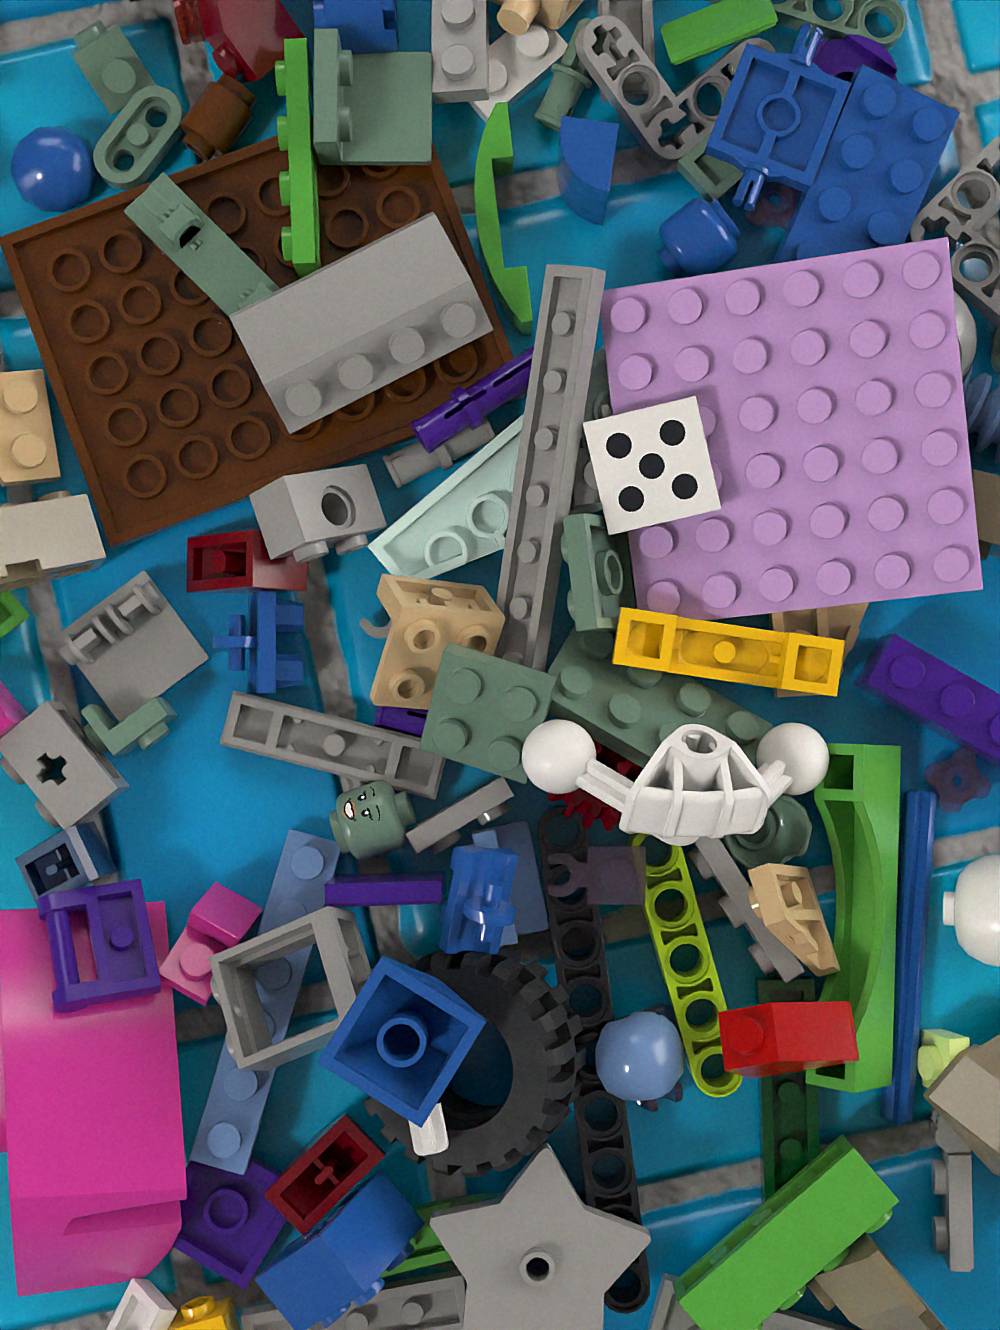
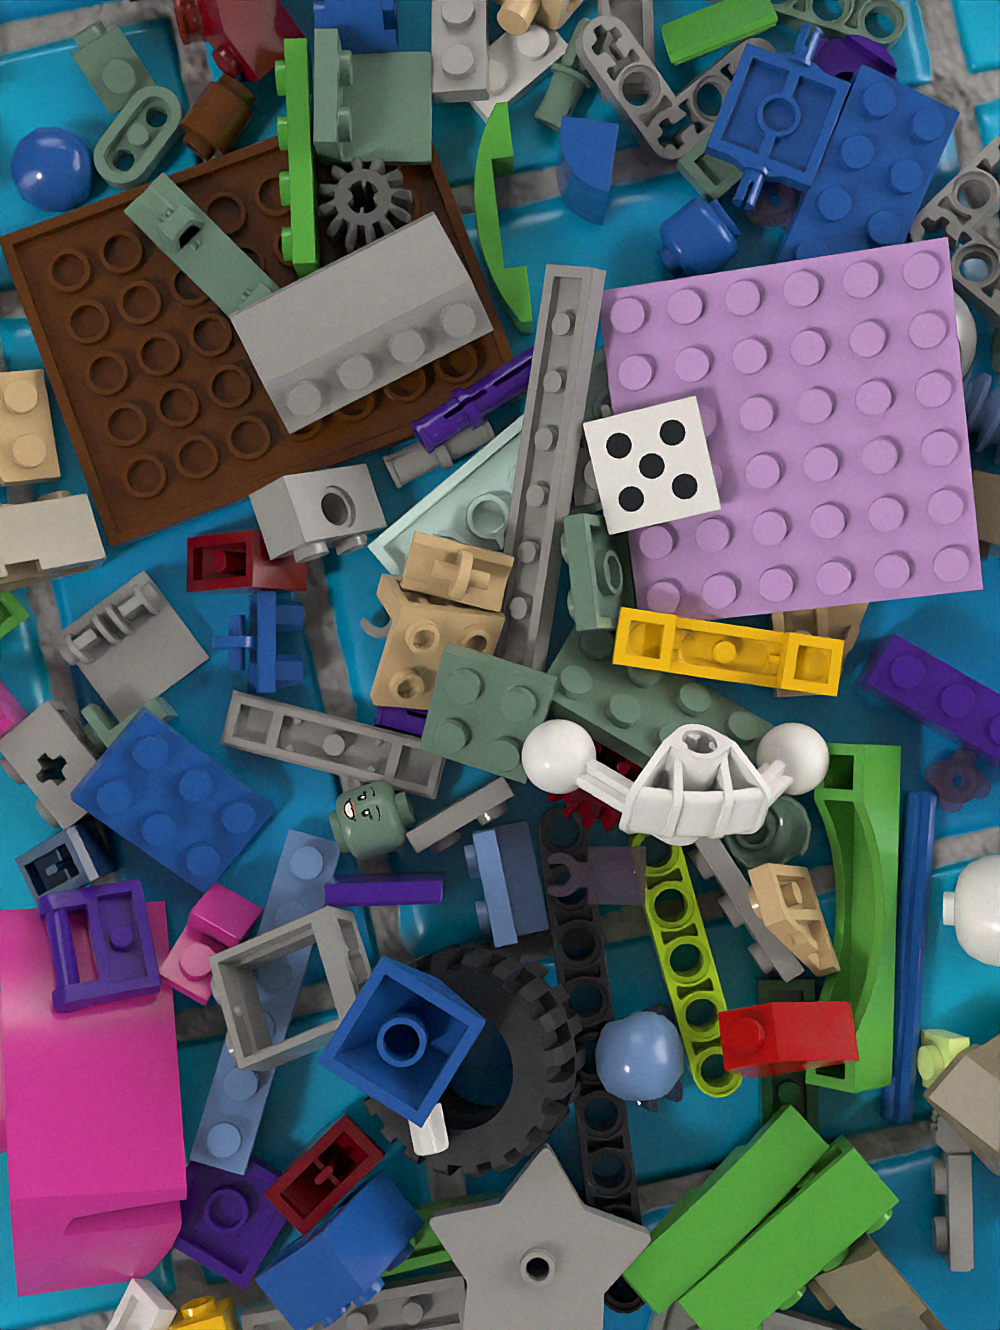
blue hips [439,846,519,954] -> none
none -> blue plate [70,706,276,894]
none -> dark grey gear [317,155,413,253]
none -> tan hips [400,530,515,612]
none -> bright green slope [621,1104,830,1315]

